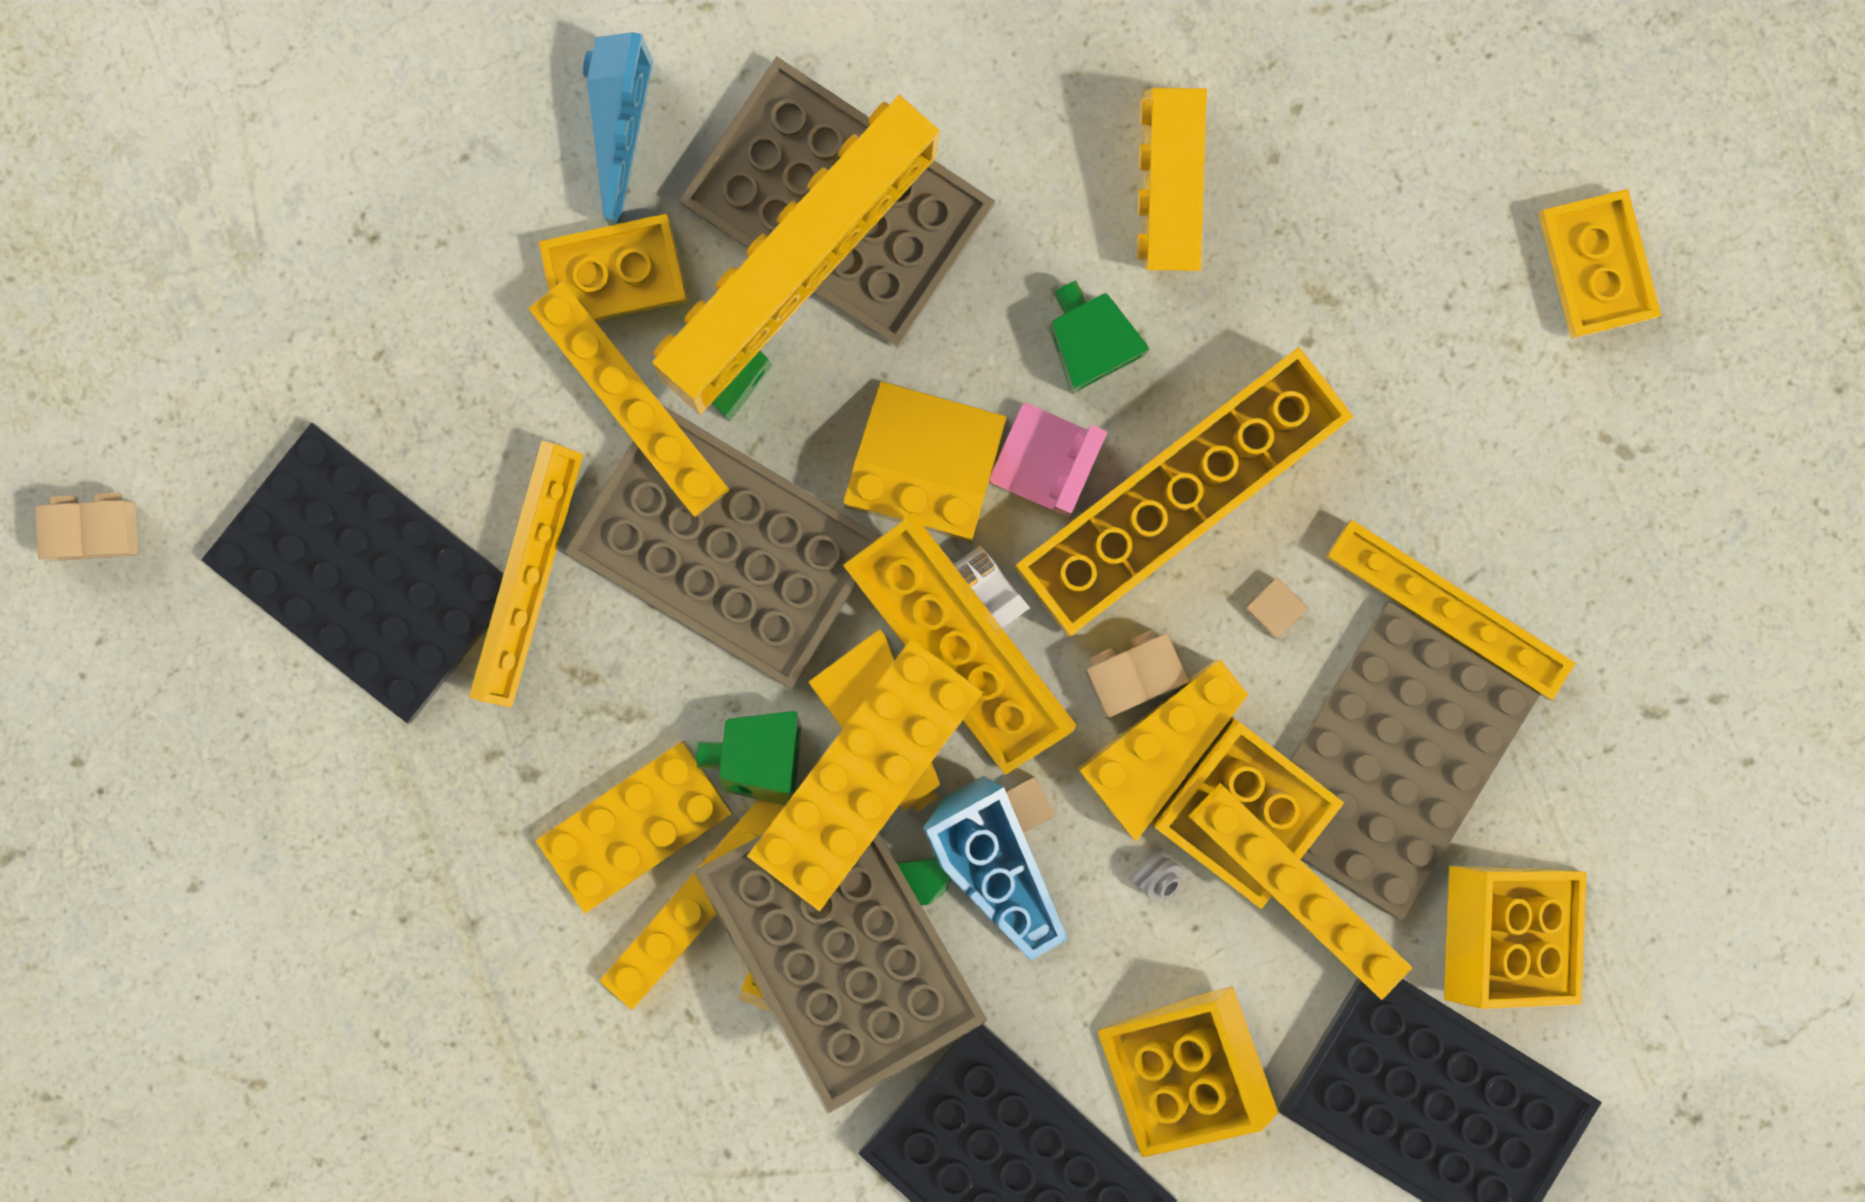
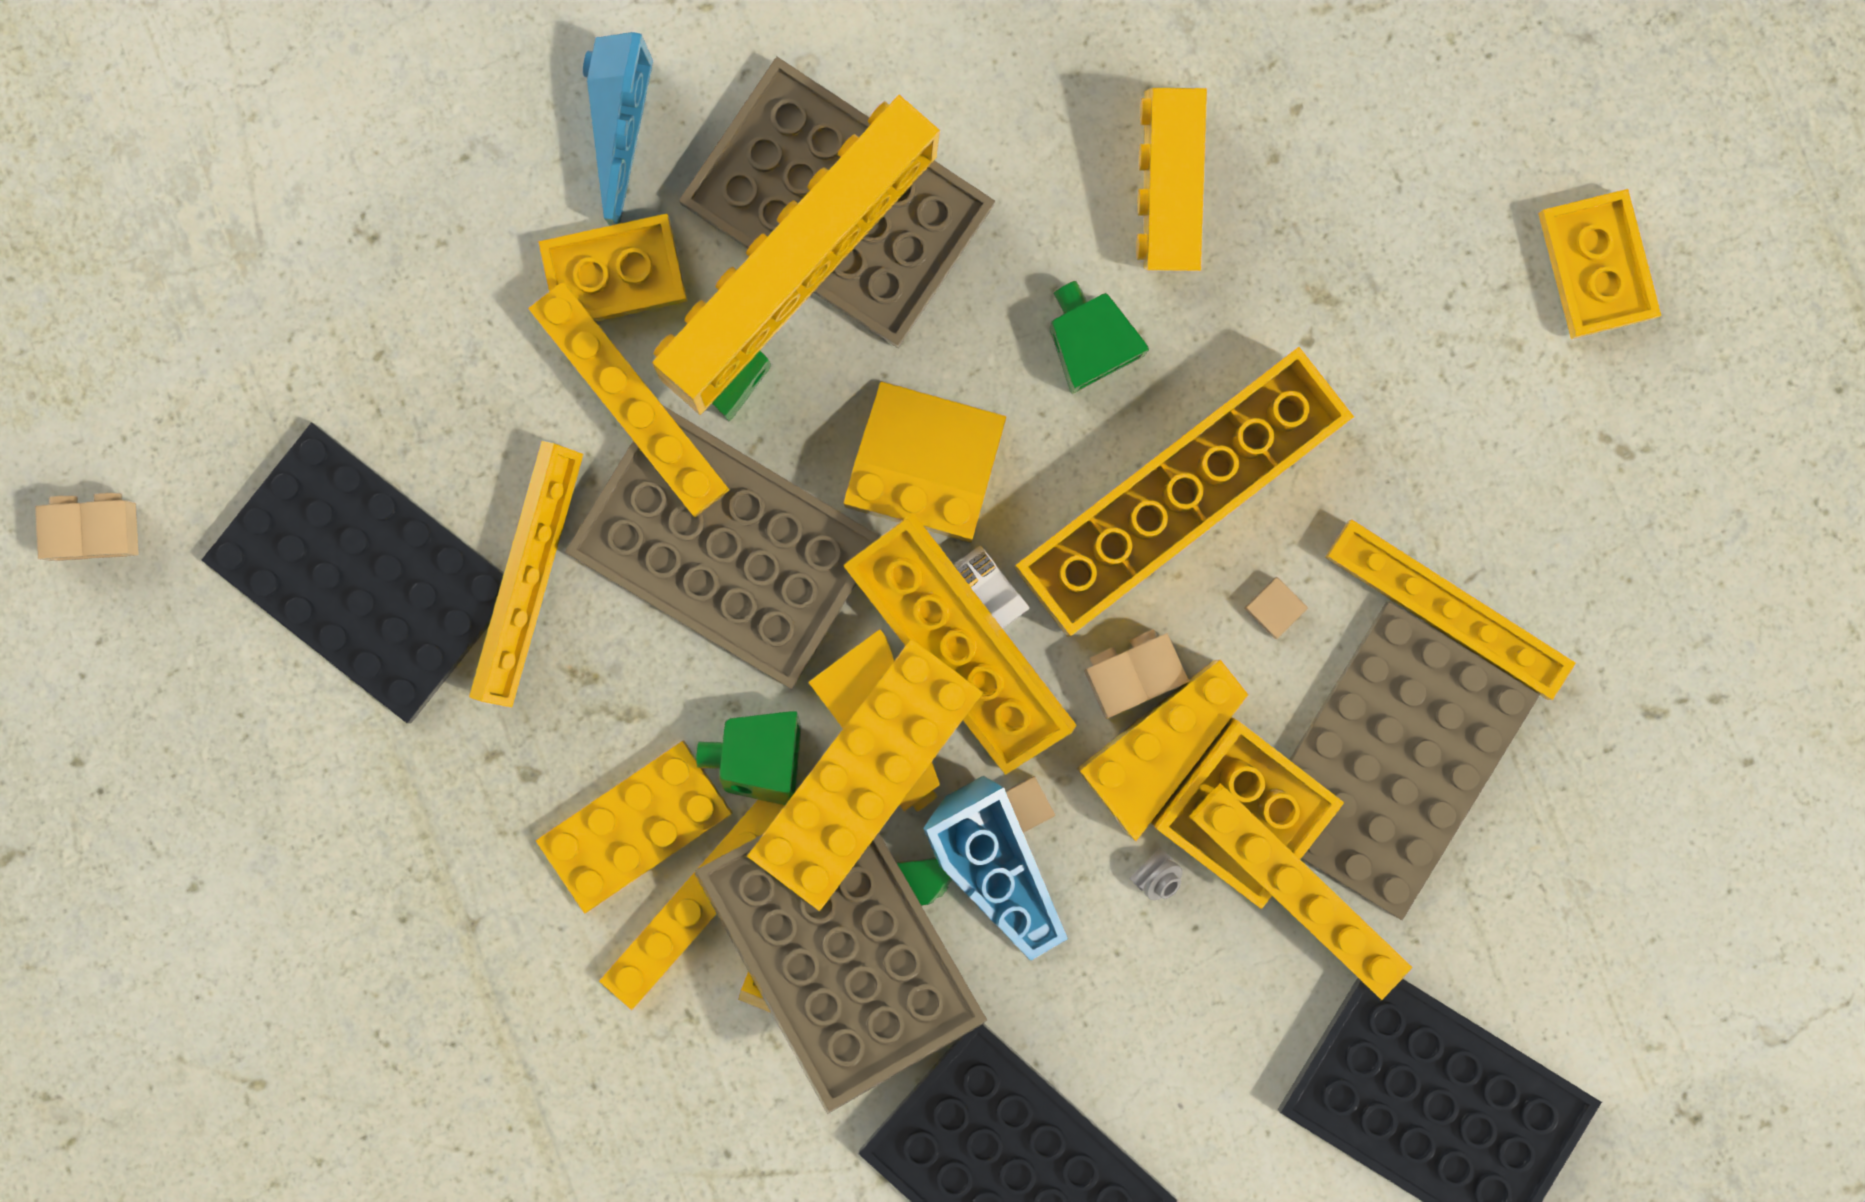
bright pink bracket [989,403,1107,518] -> none
yellow slope [1097,986,1278,1158] -> none
yellow slope [1444,866,1587,1009] -> none

